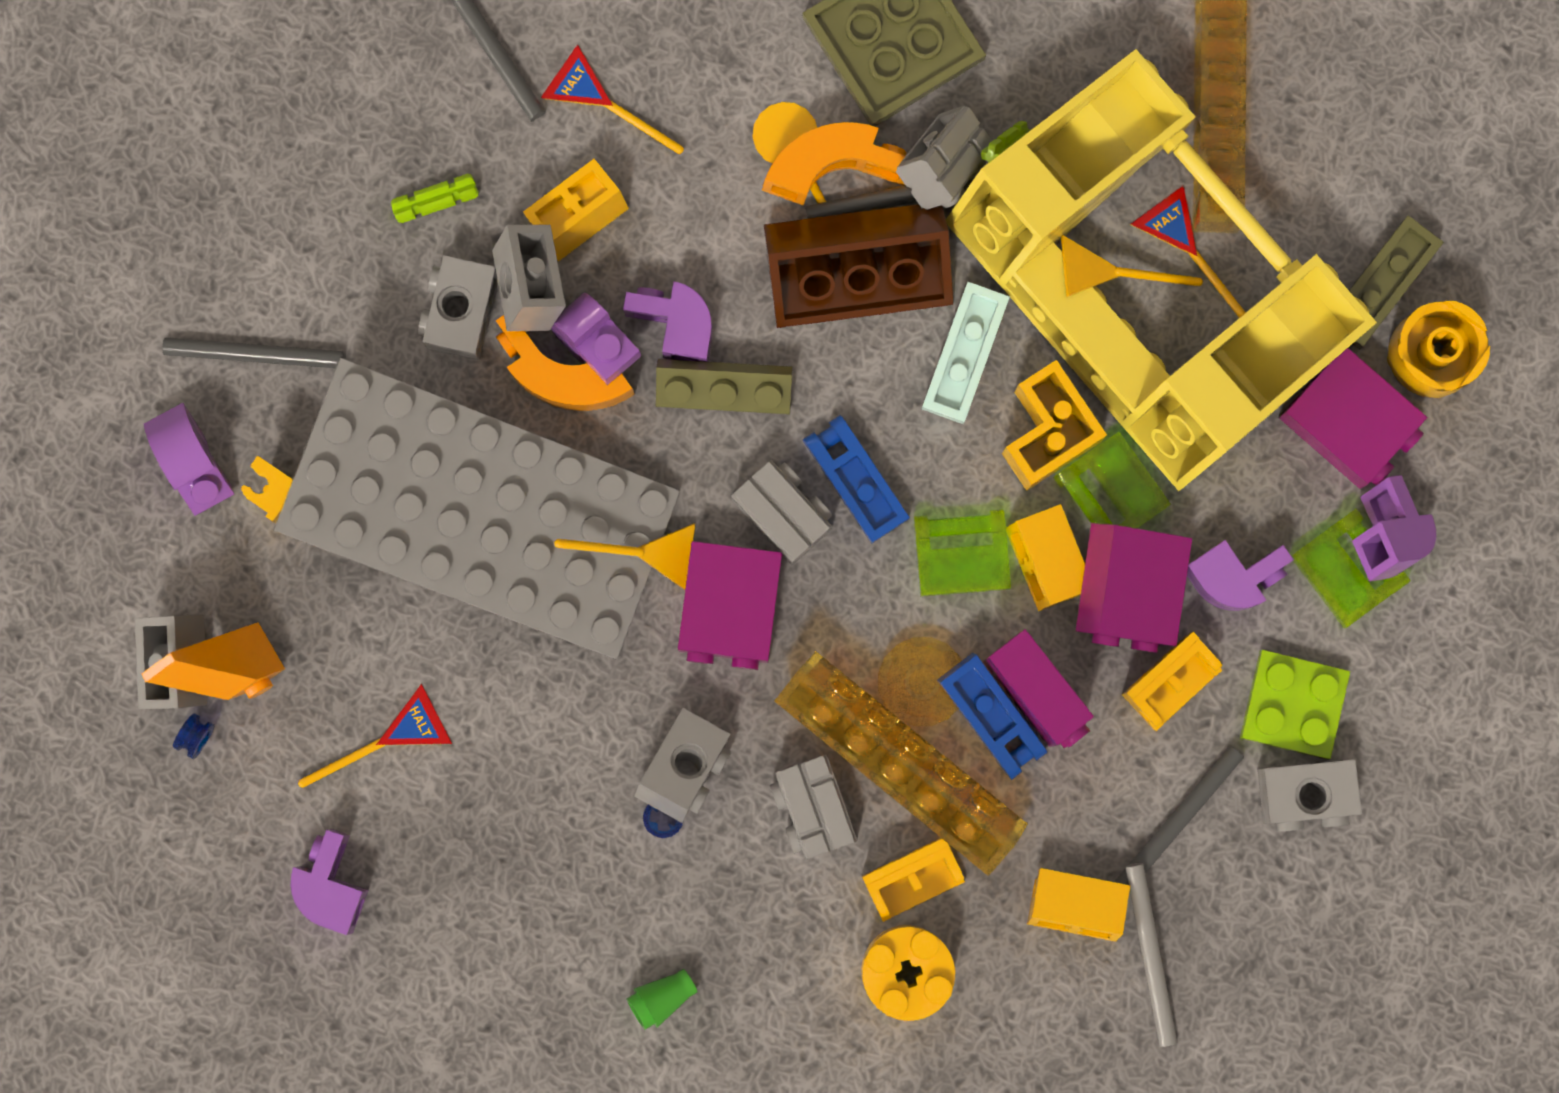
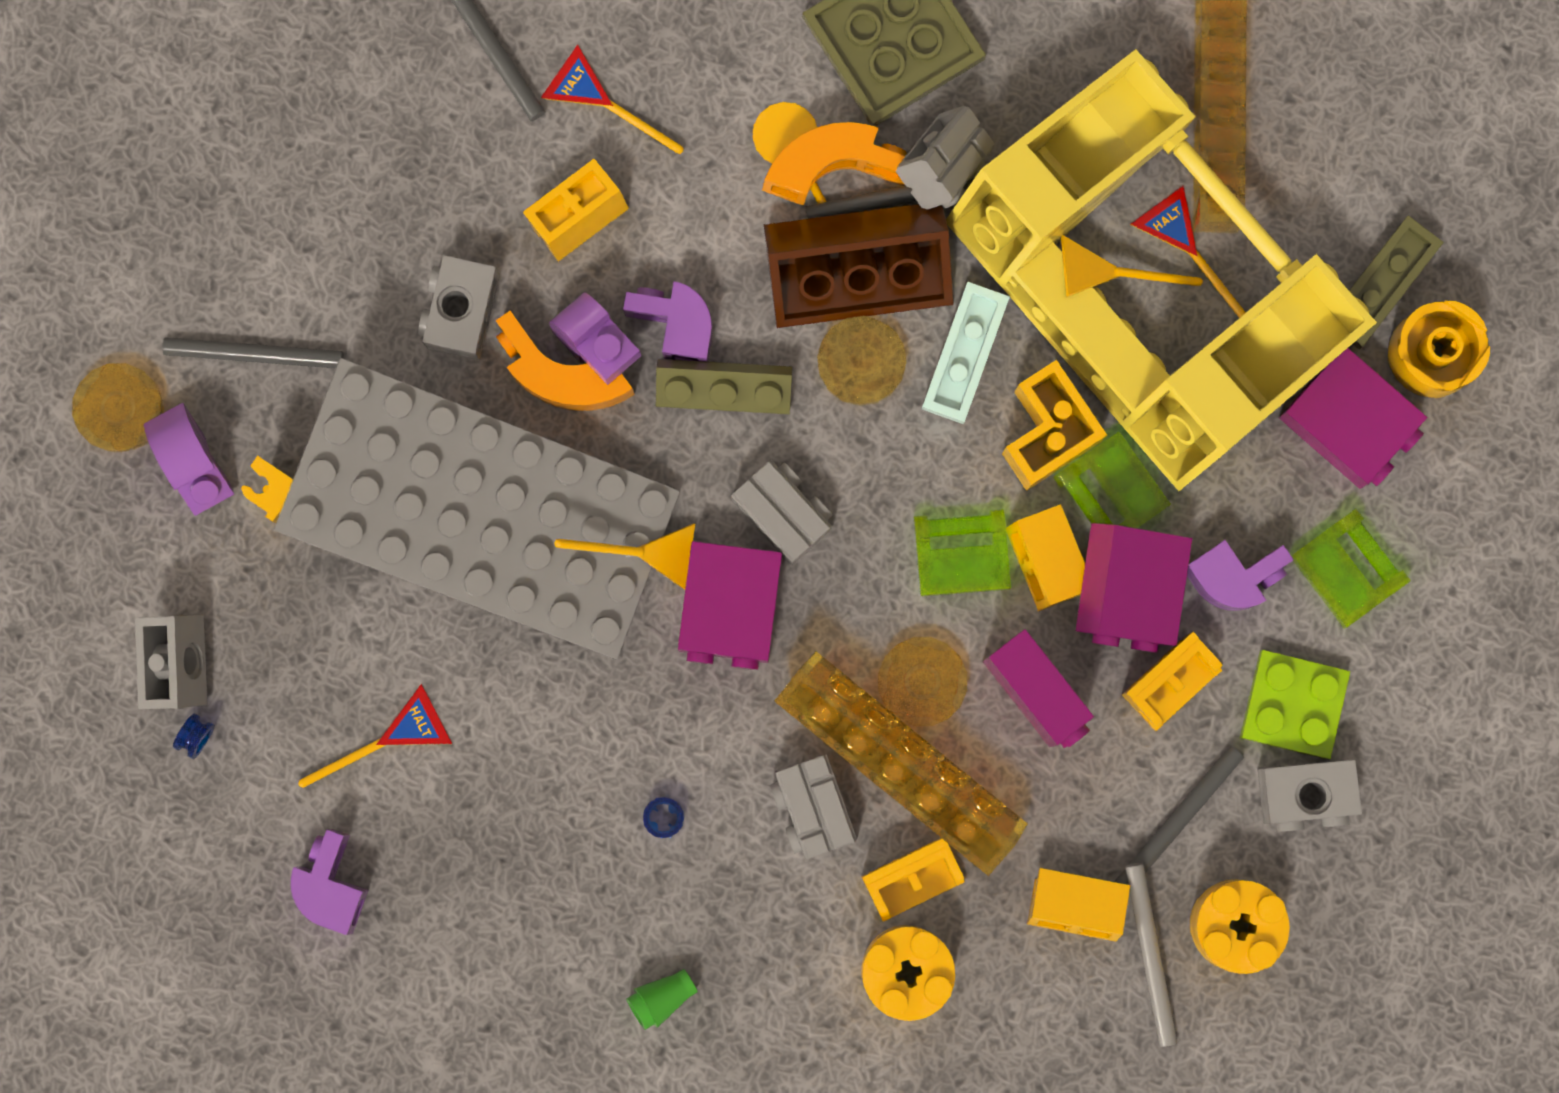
light orange slope [141,622,285,700] -> none
lime axle [391,173,478,223] -> none
light grey brick [492,225,566,331] -> none
light grey brick [634,708,732,823] -> none
blue plate [802,415,910,544] -> none
blue plate [937,653,1048,780] -> none
lime axle [981,121,1031,163] -> none
medium lavender brick [1352,475,1436,582] -> none
none -> clear yellow tile [72,363,164,453]
none -> clear yellow tile [817,316,906,406]
none -> yellow brick [1190,879,1290,974]

